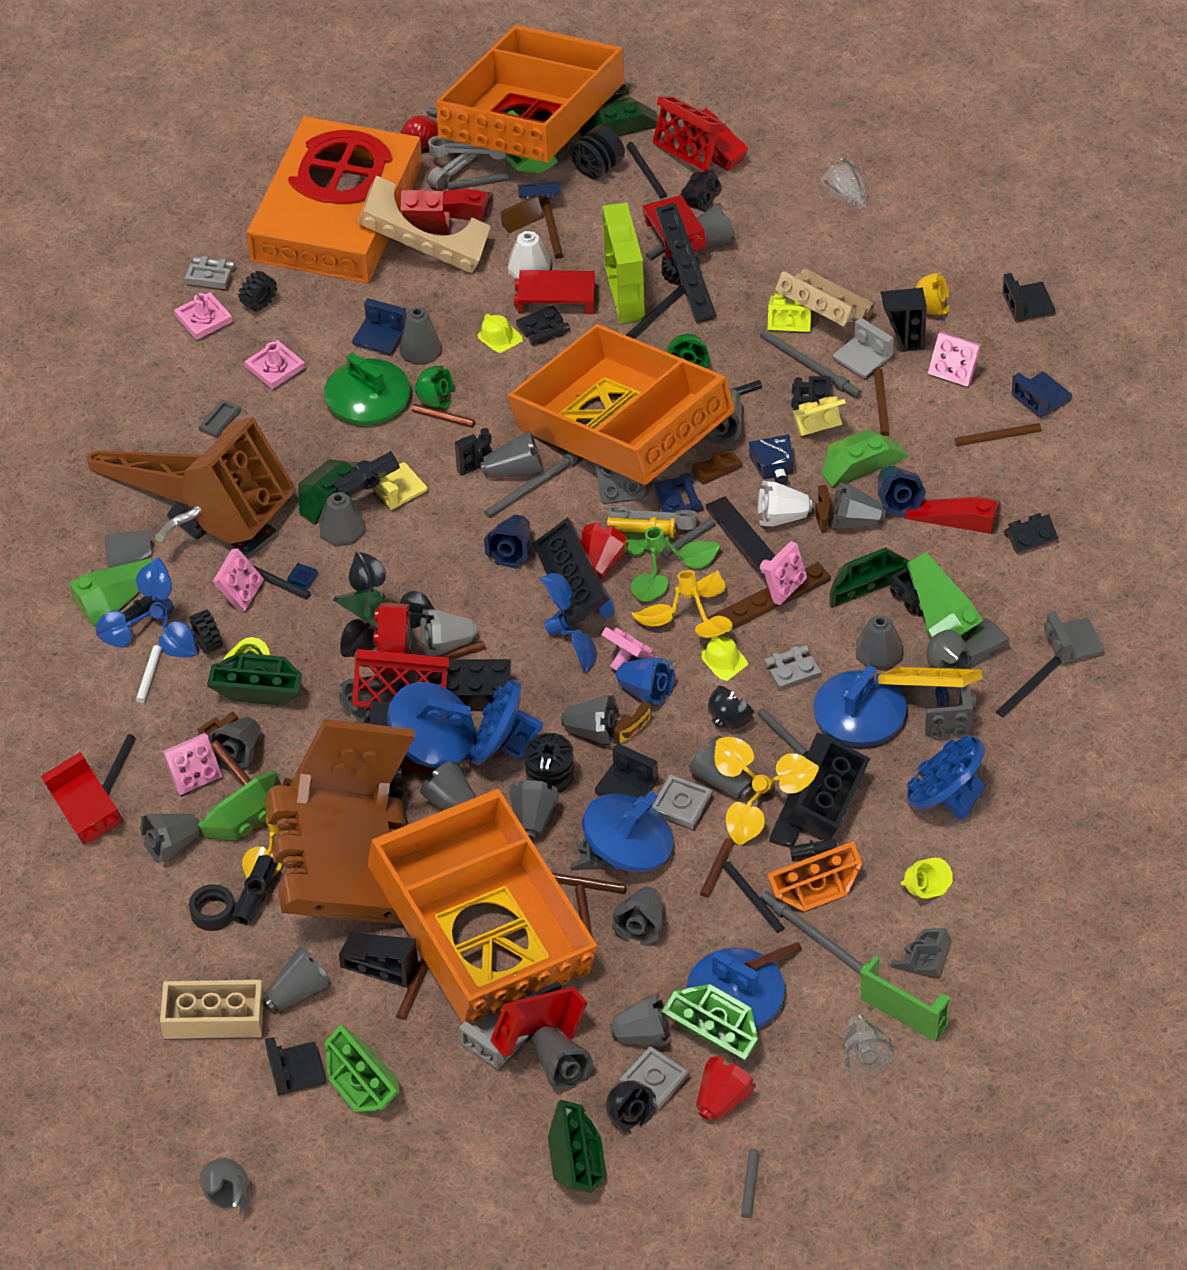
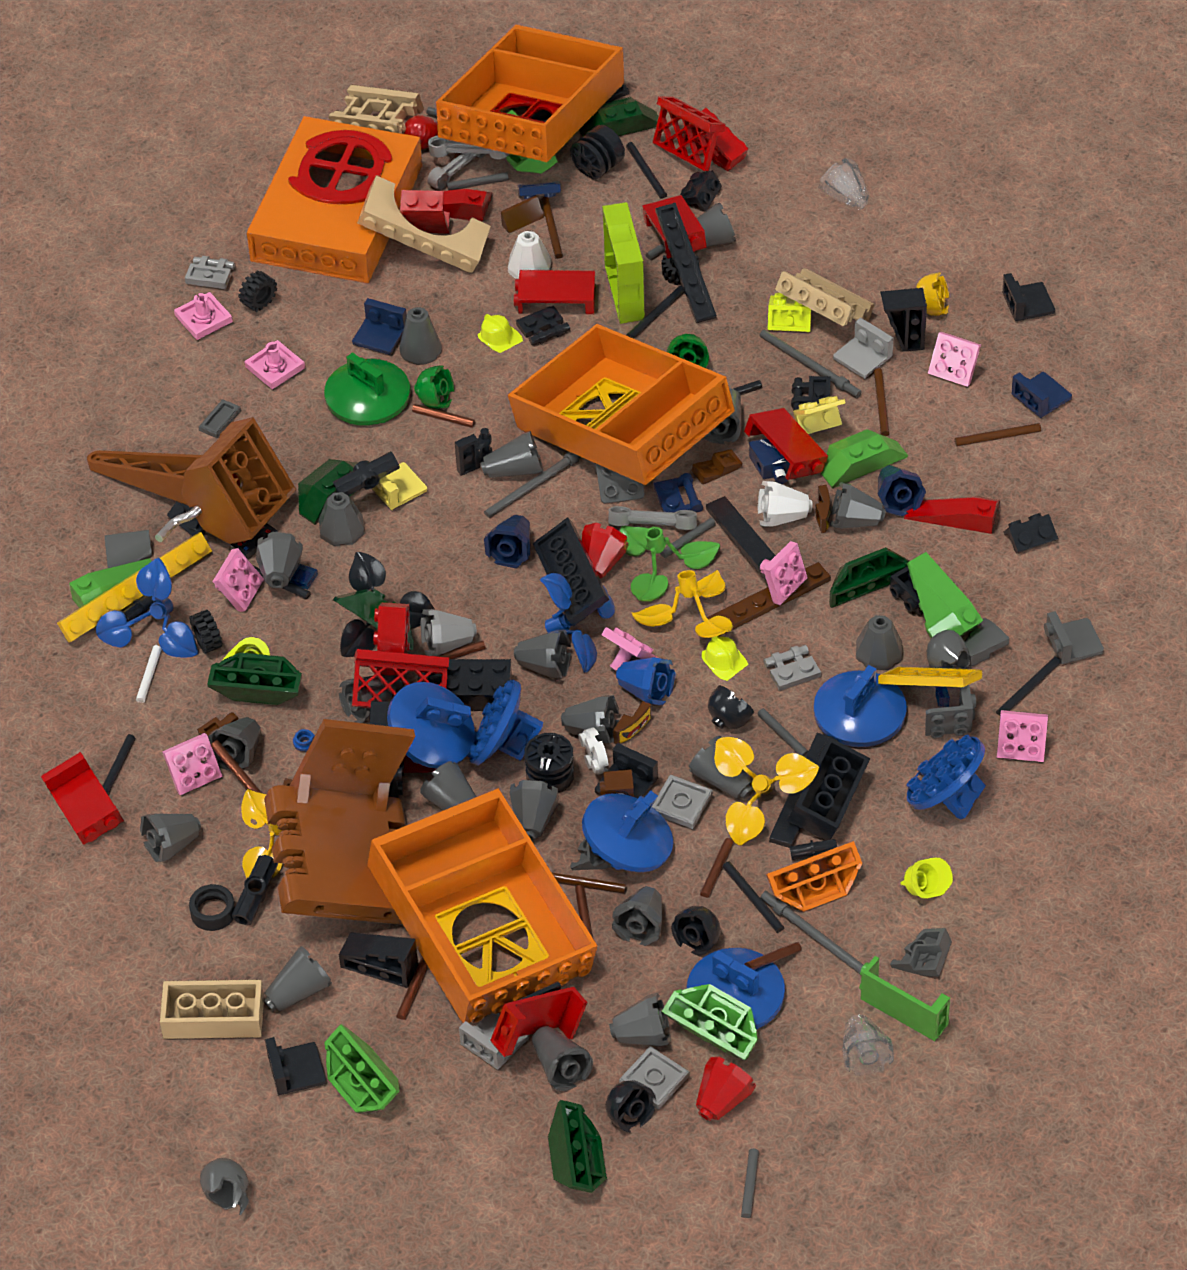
bright green wedge [198,770,281,841] -> none
yellow pin [607,517,675,538] -> none
none -> yellow plate [57,532,212,642]
none -> dark grey cone [256,532,303,588]
none -> blue plate [293,729,315,751]
none -> tan fence [328,85,424,134]
none -> dark grey cone [514,630,572,678]
none -> white plate [578,727,608,775]
none -> reddish brown brick [599,770,634,797]
none -> black cylinder [671,906,721,956]
none -> red panel [744,408,828,480]
none -> bright pink plate [997,710,1048,762]

